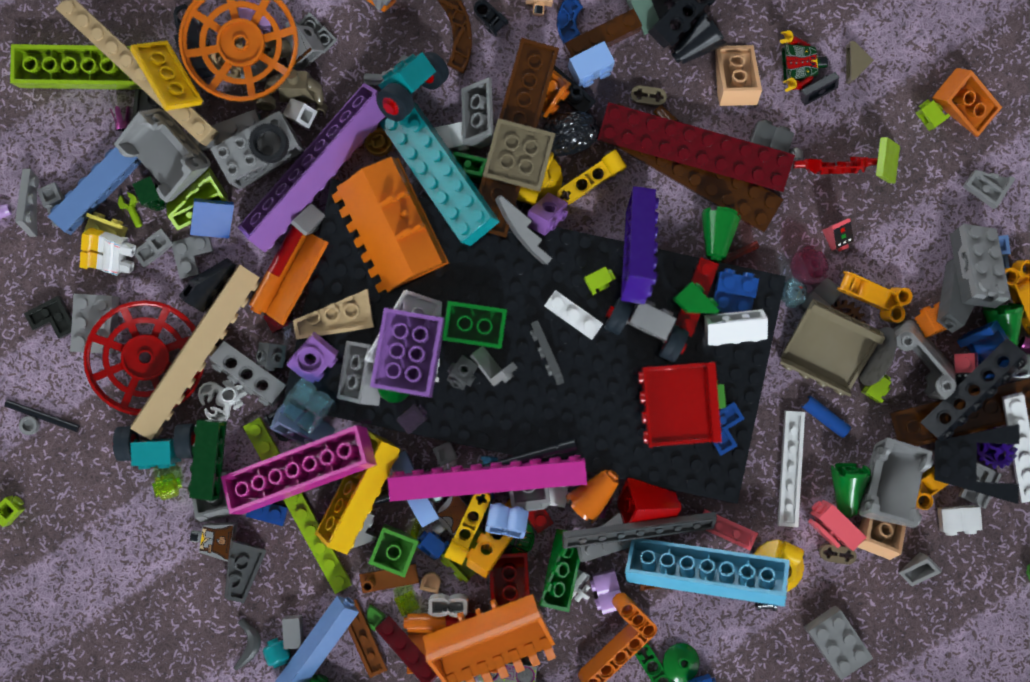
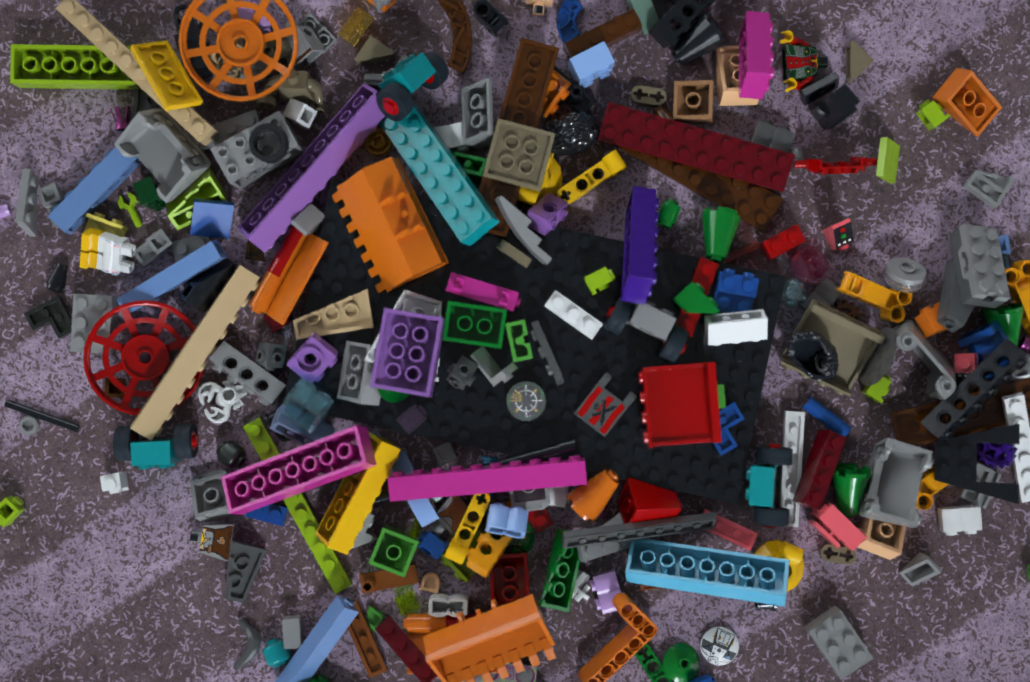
clear neon green head [152,473,183,501] -> none
dark green brick [188,419,227,501] -> none
none -> black cone [46,263,68,293]
none -> white brick [100,471,129,494]
none -> reddish brown slope [102,378,125,398]
none -> medium blue brick [116,240,228,315]
none -> pearl dark grey head [216,441,246,469]
none -> dark brown tile [245,240,265,262]
none -> clear yellow hips [338,6,374,46]
none -> dark tan slope [355,35,395,66]
none -> dark pink brick [445,272,522,312]
none -> dark tan beam [496,239,532,268]
none -> bright green brick [505,319,533,362]
none -> clear piece [506,381,546,421]
none -> flag [574,372,636,437]
none -> green brick [657,199,681,229]
none -> medium nougat slope [673,80,715,124]
none -> white dish [700,627,739,665]
none -> dark pink brick [739,11,774,99]
none -> brick [745,443,793,528]
none -> red brick [758,224,806,261]
none -> black hair [786,330,839,381]
none -> dark red brick [793,430,846,510]
none -> black arch [810,83,861,130]
none -> light grey piece [883,258,927,293]

